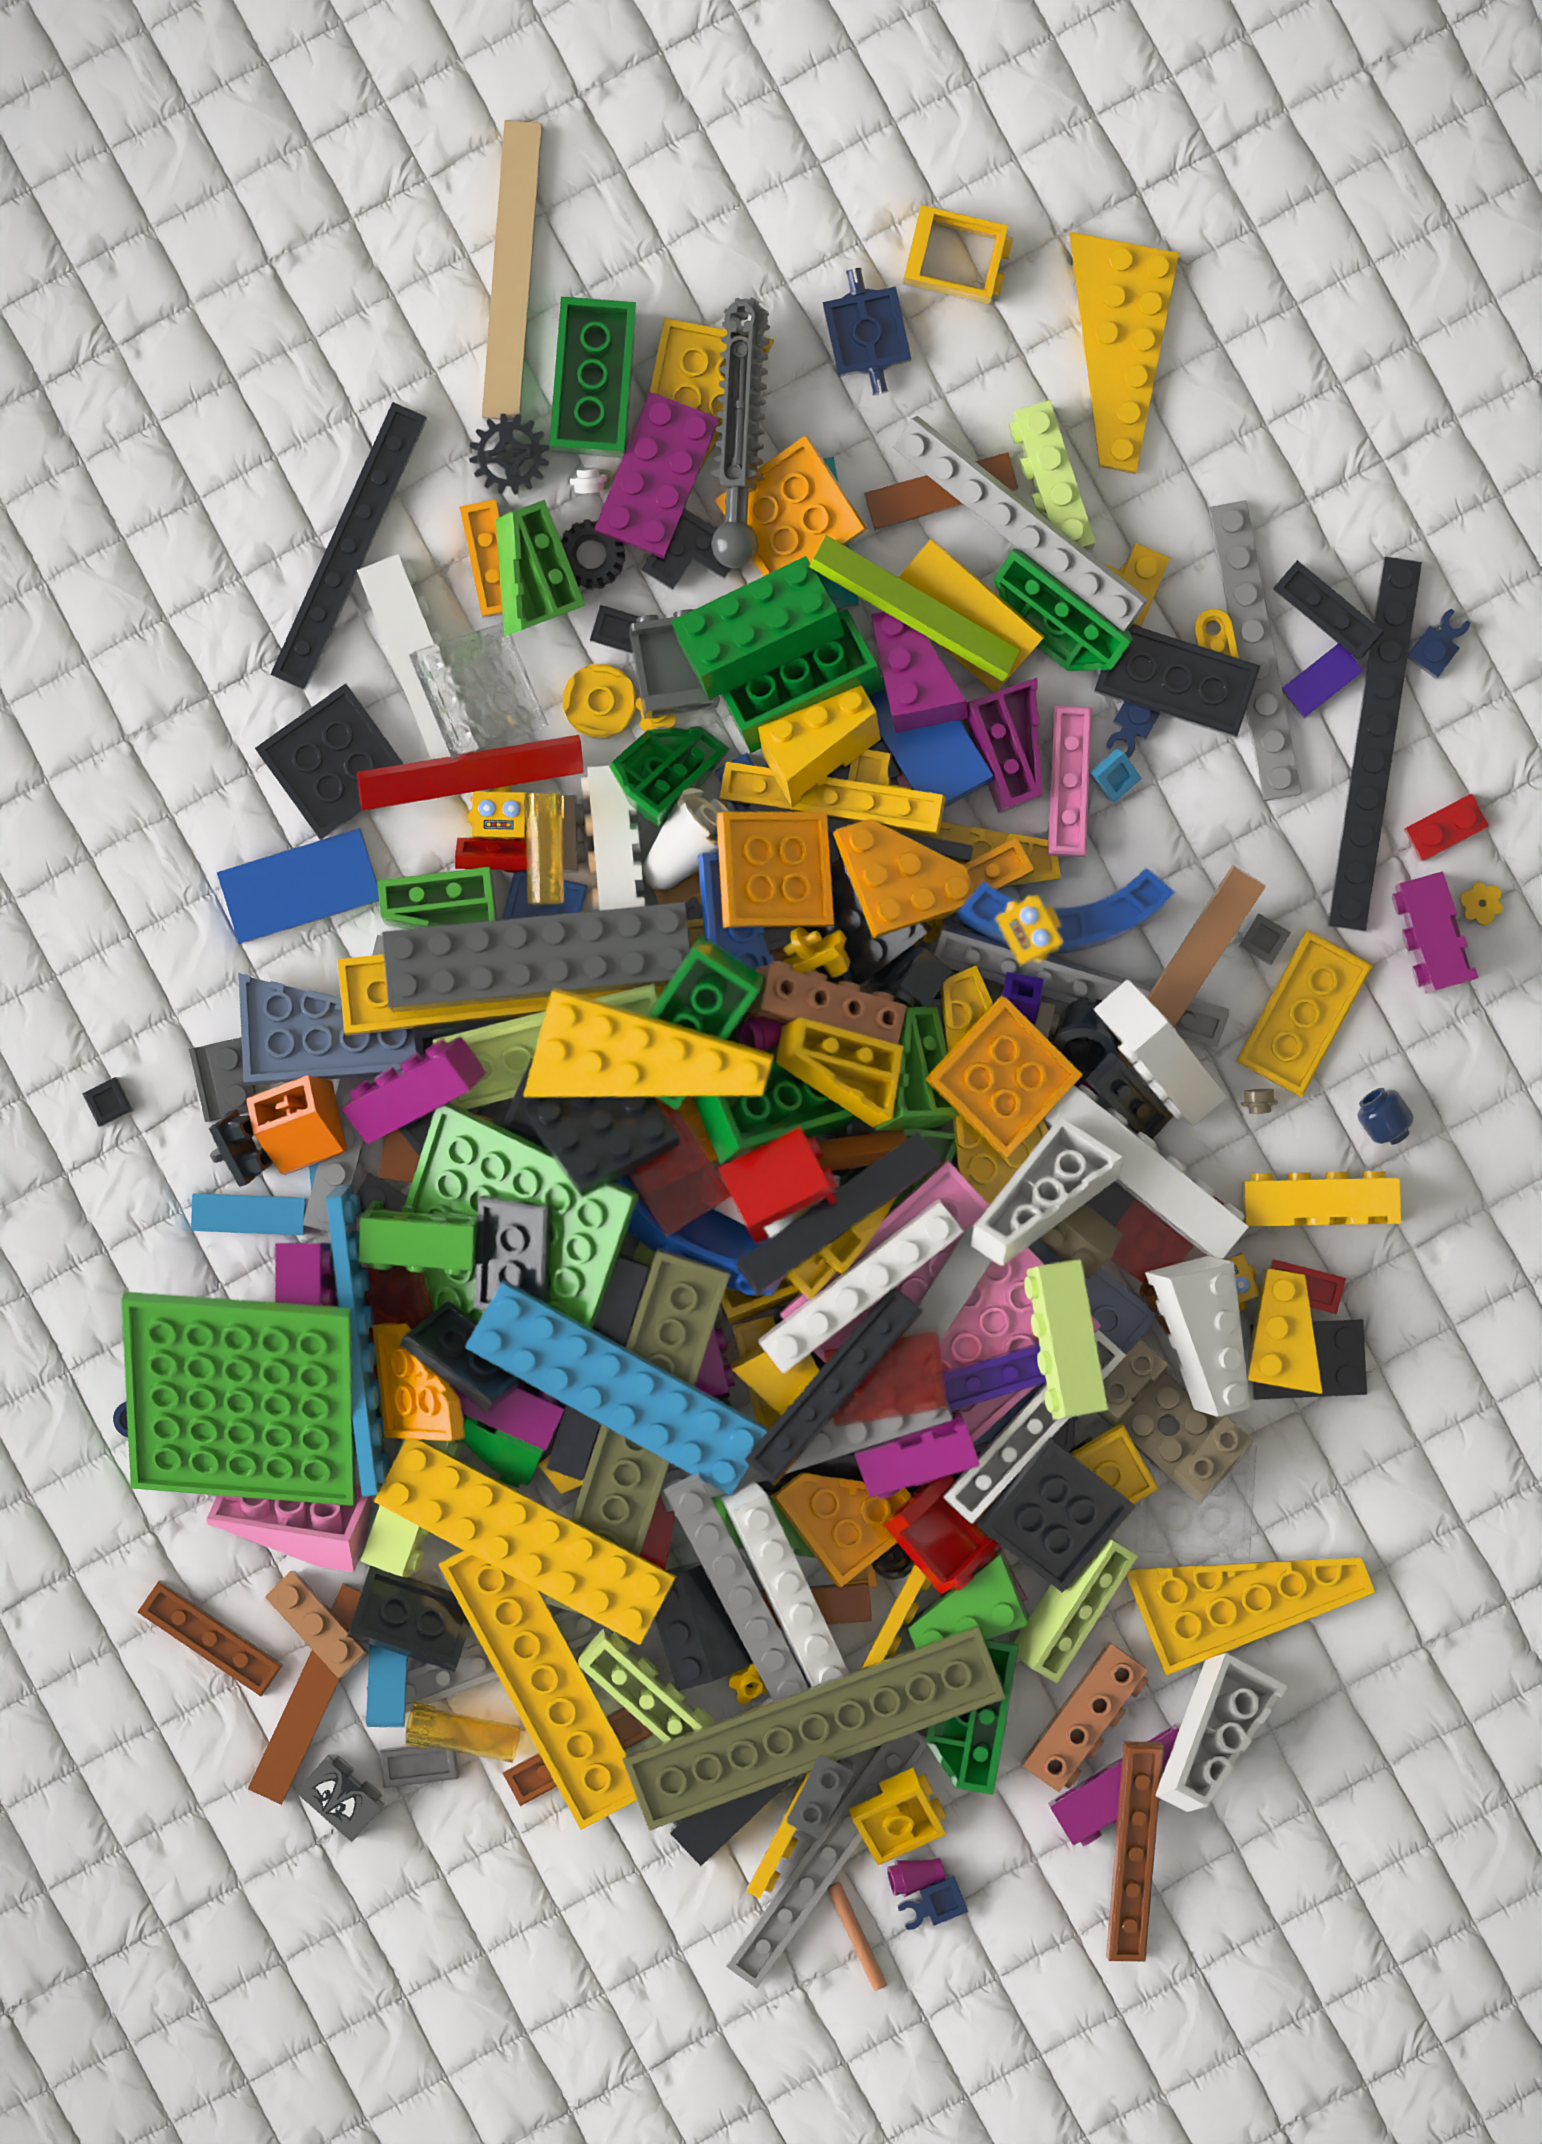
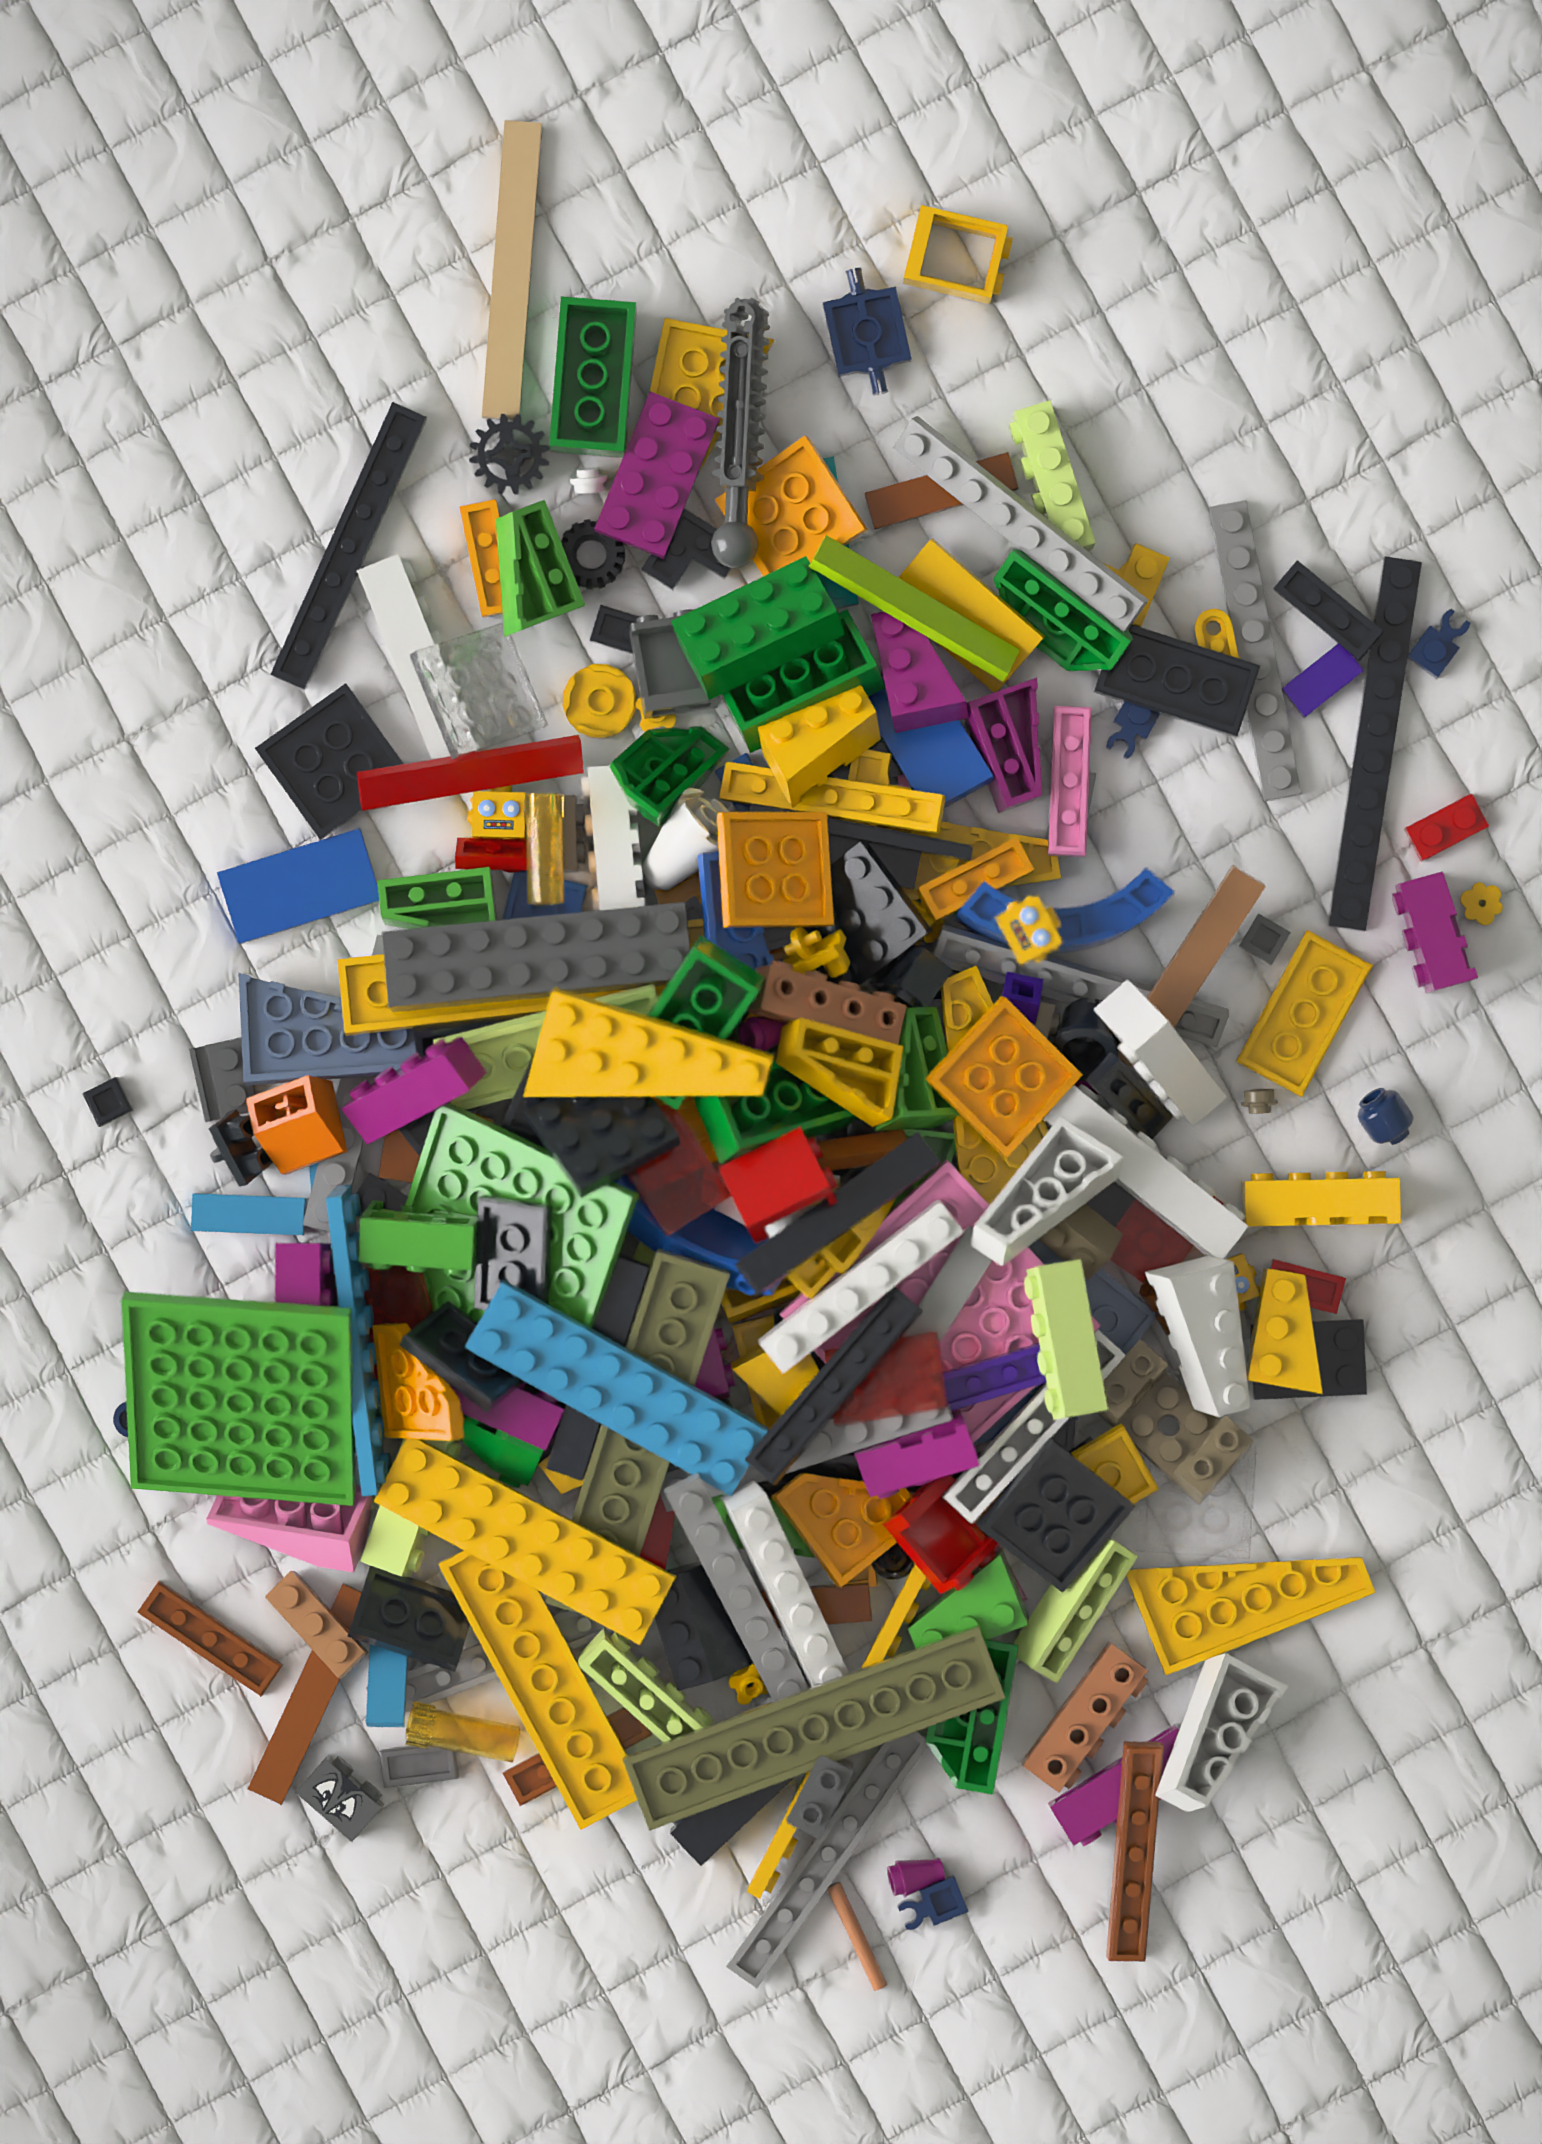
light orange plate [833,819,975,938] -> none
yellow plate [848,1768,947,1866] -> none
yellow wing [1069,231,1179,474] -> none
dark azure plate [1090,748,1142,803] -> none

